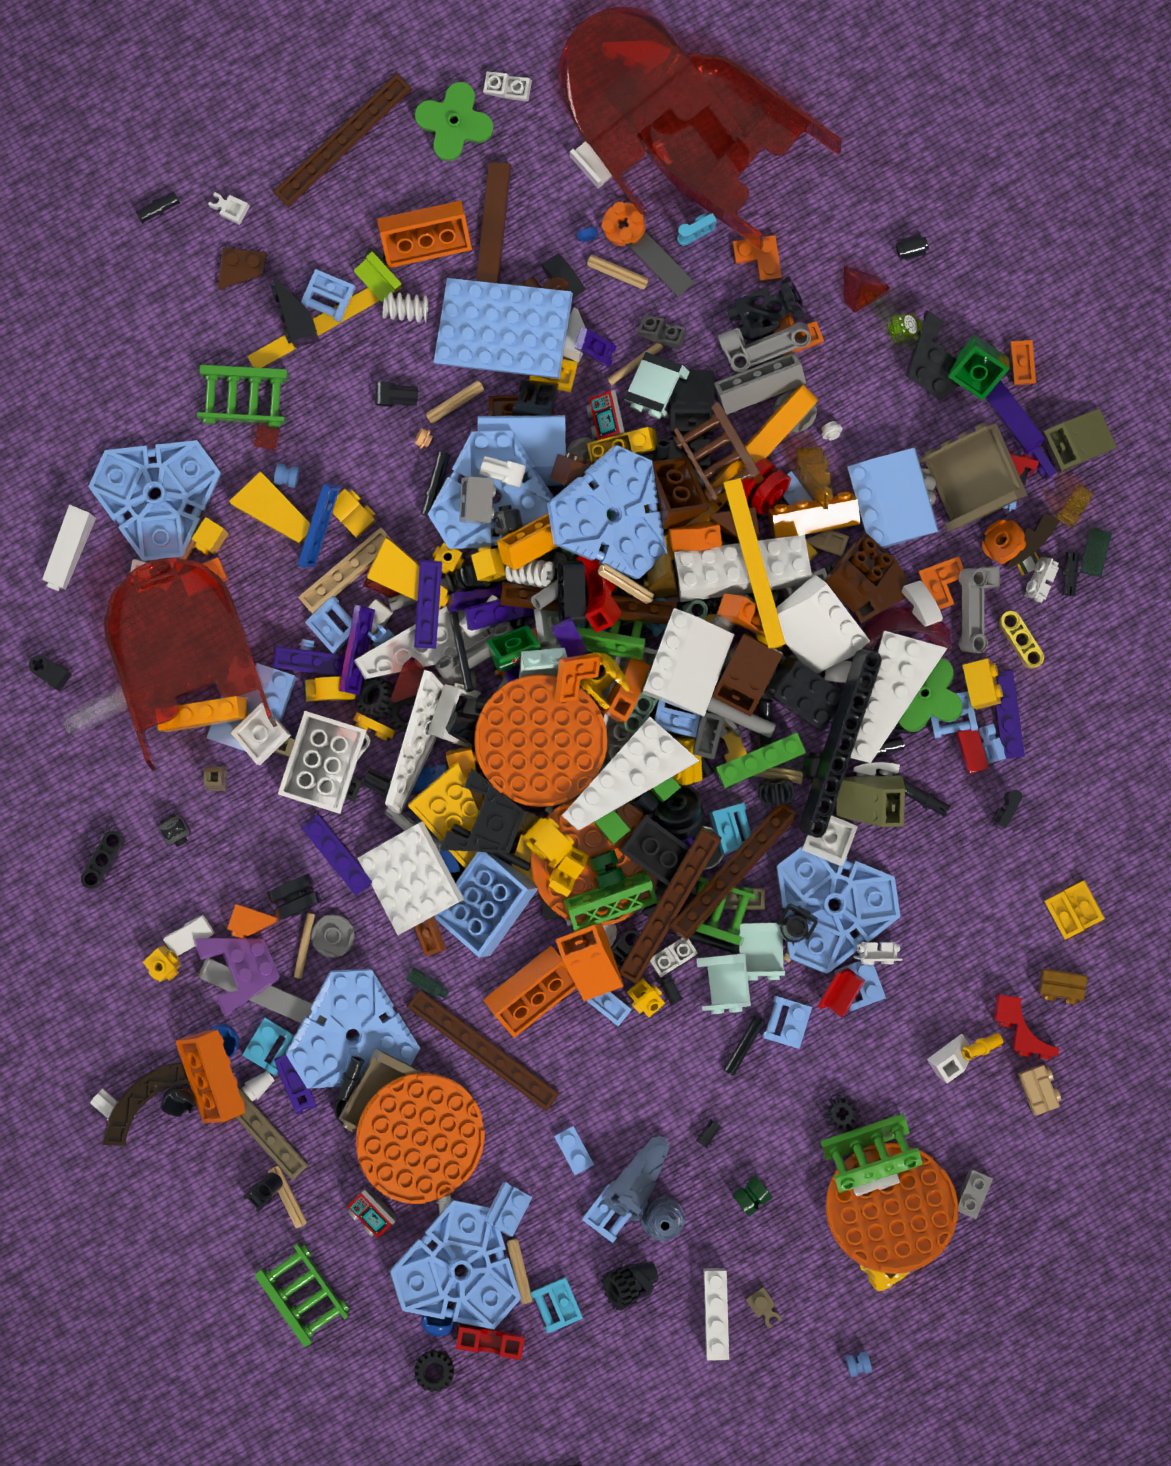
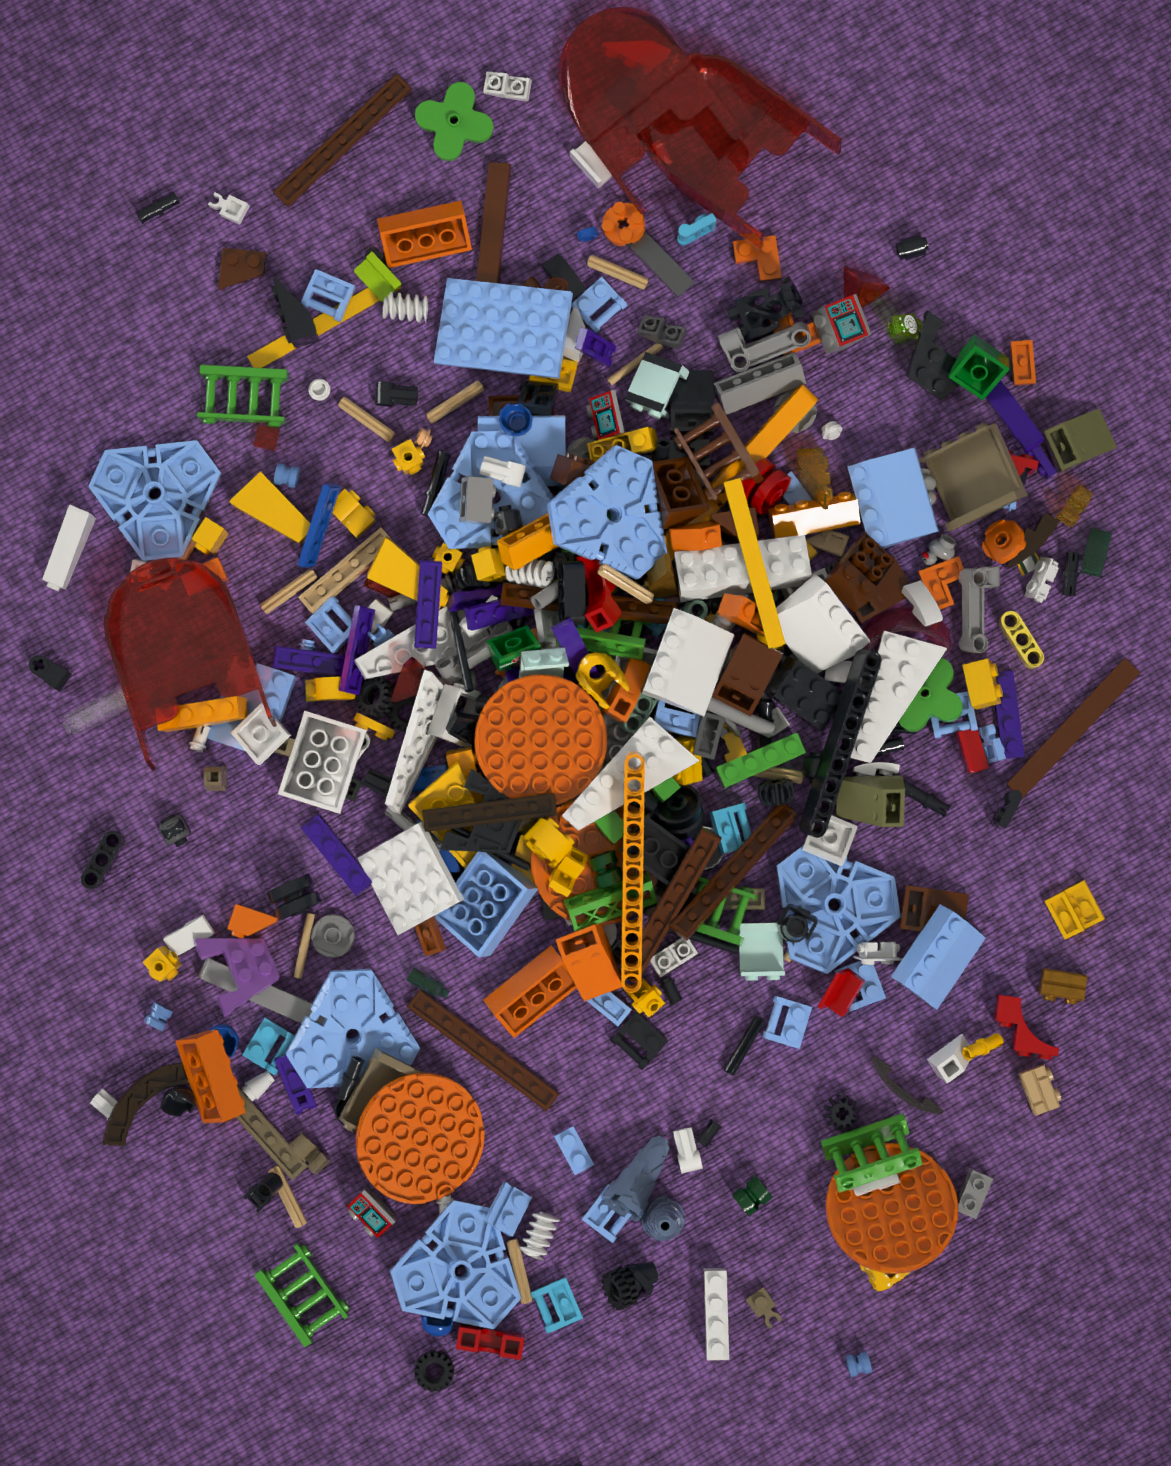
orange plate [554,653,601,703] -> none
light aqua panel [697,953,751,1014] -> none
none -> medium blue wheel [144,1002,173,1031]
none -> white pin [189,726,211,753]
none -> tan axle [260,569,317,614]
none -> dark tan leg [289,1132,331,1174]
none -> white plate [309,379,330,401]
none -> tan axle [338,397,395,442]
none -> yellow brick [392,439,425,475]
none -> dark brown tile [422,793,557,832]
none -> blue hair [499,403,533,437]
none -> white piece [519,1211,560,1261]
none -> light blue plate [571,277,628,334]
none -> black plate [610,1012,668,1070]
none -> light orange beam [621,751,645,993]
none -> white piece [673,1127,703,1174]
none -> white plate [772,707,790,737]
none -> slope [811,294,871,354]
none -> clear smoke slope [870,1055,944,1114]
none -> light blue slope [891,904,986,1010]
none -> reddish brown slope [898,885,969,932]
none -> light grey animal [922,534,956,566]
none -> reddish brown tile [1006,658,1141,799]

